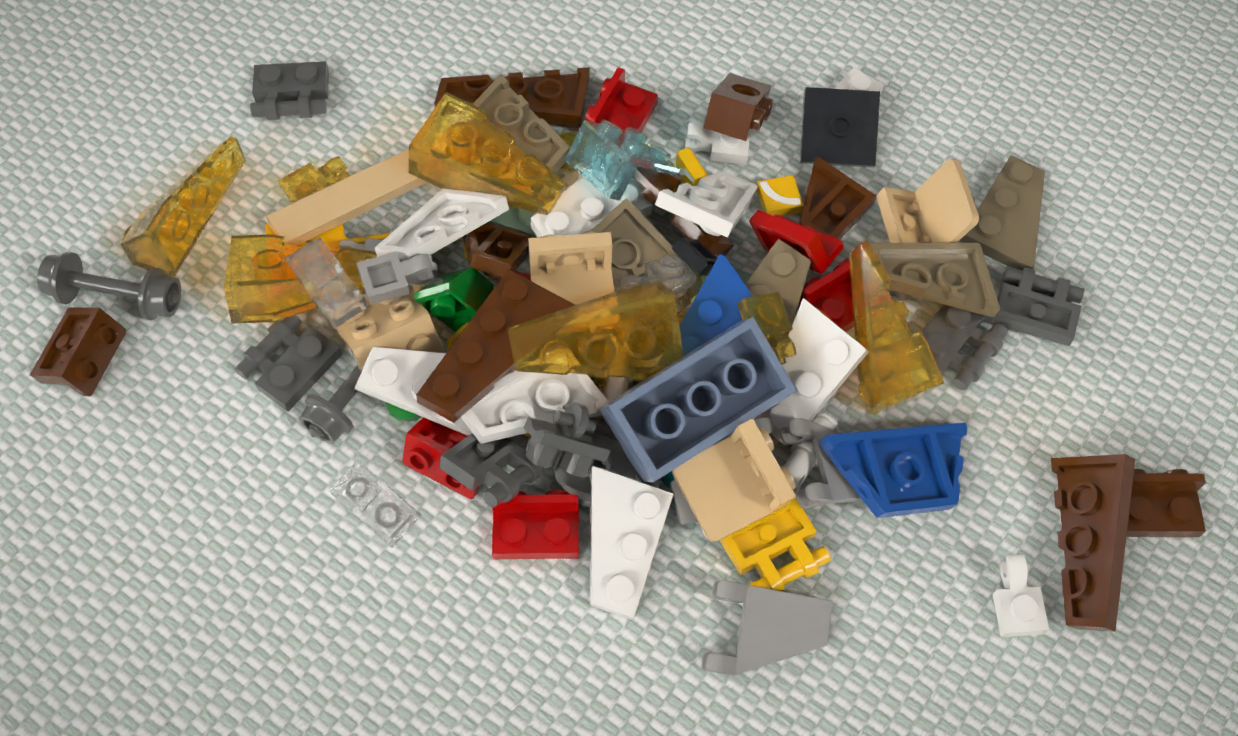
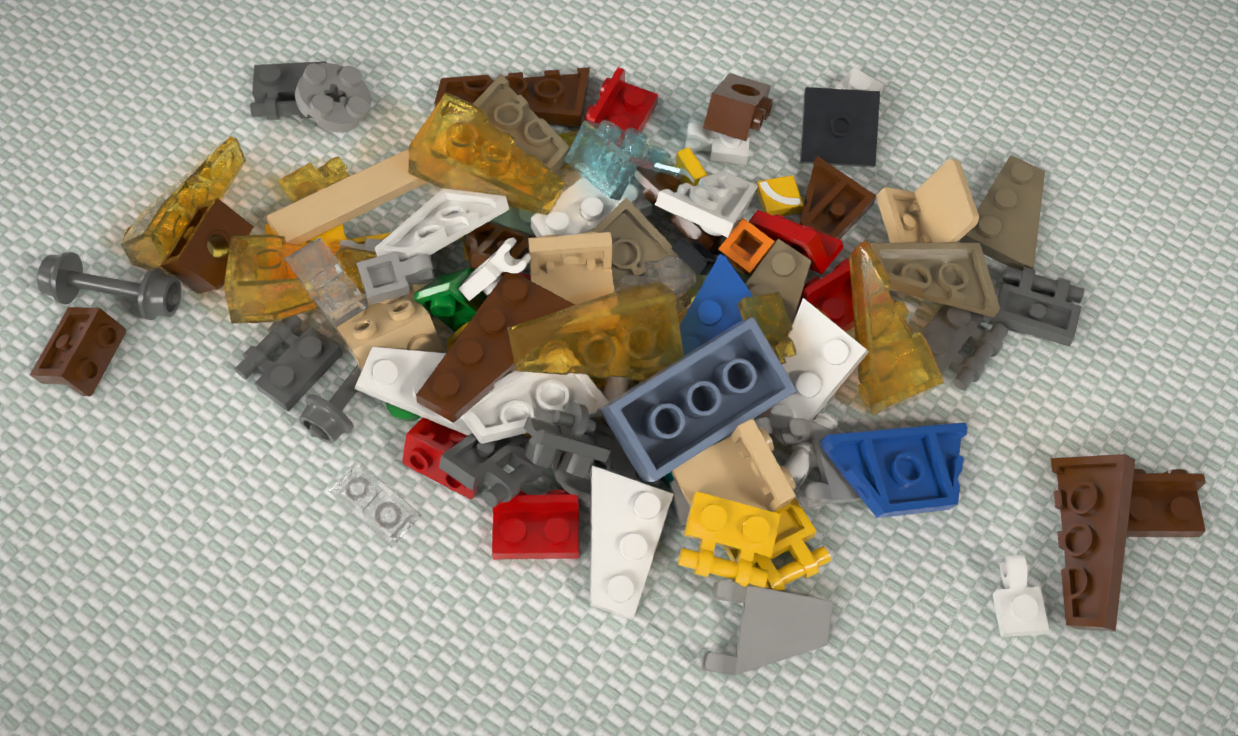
none -> reddish brown brick [160,198,254,294]
none -> light grey plate [295,63,371,132]
none -> white plate [459,237,531,301]
none -> yellow plate [678,491,781,588]
none -> orange brick [718,218,775,274]

